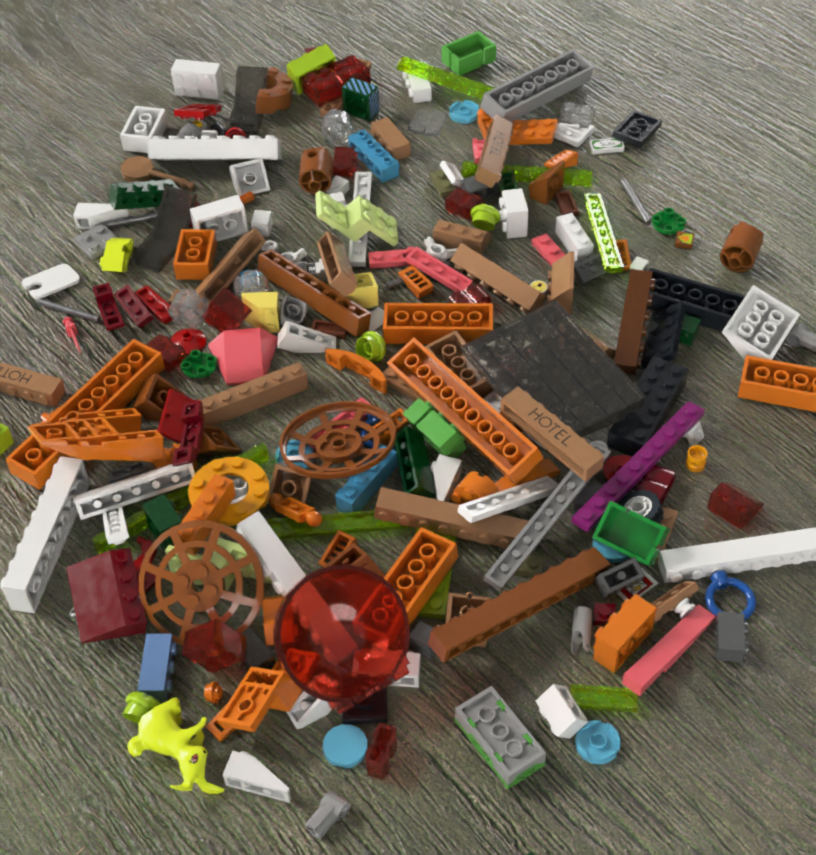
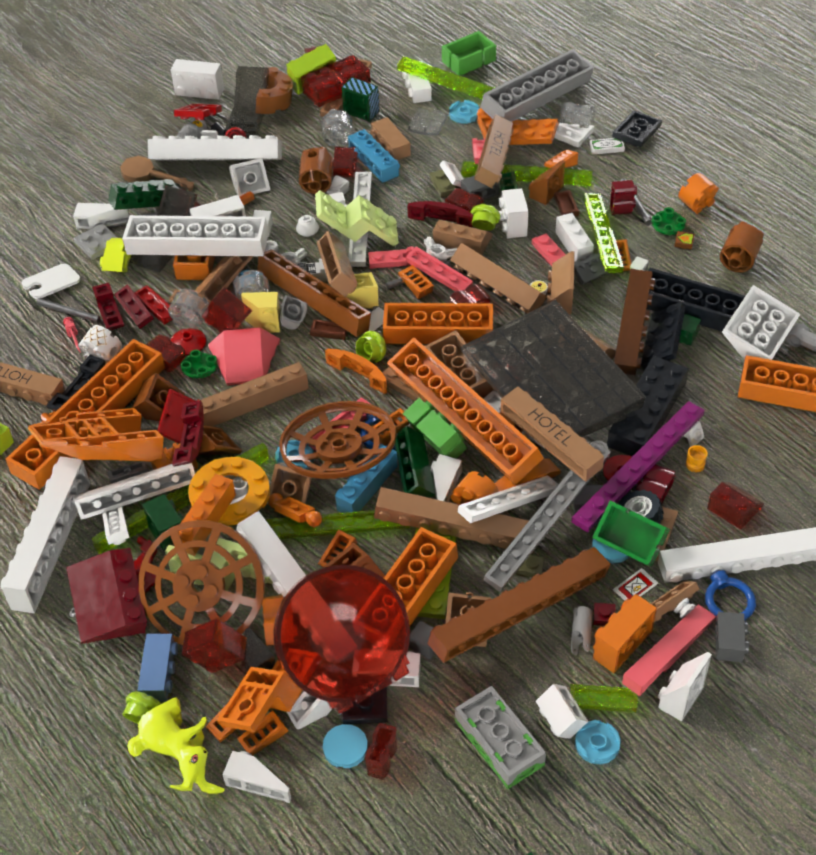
white brick [120,106,168,153] -> none
orange plate [204,681,223,704] -> none
white slope [277,321,336,353] -> none
light grey piece [305,790,351,839] -> none
dark grey brick [594,557,645,600] -> none
none -> black slope [46,355,106,412]
none -> white brick [78,325,122,365]
none -> white brick [122,216,269,256]
none -> orange slope [237,710,289,756]
none -> white cone [296,215,319,237]
none -> dark red slope [407,201,473,228]
none -> dark red brick [610,180,637,215]
none -> white slope [657,652,712,721]
none -> orange brick [678,173,719,214]

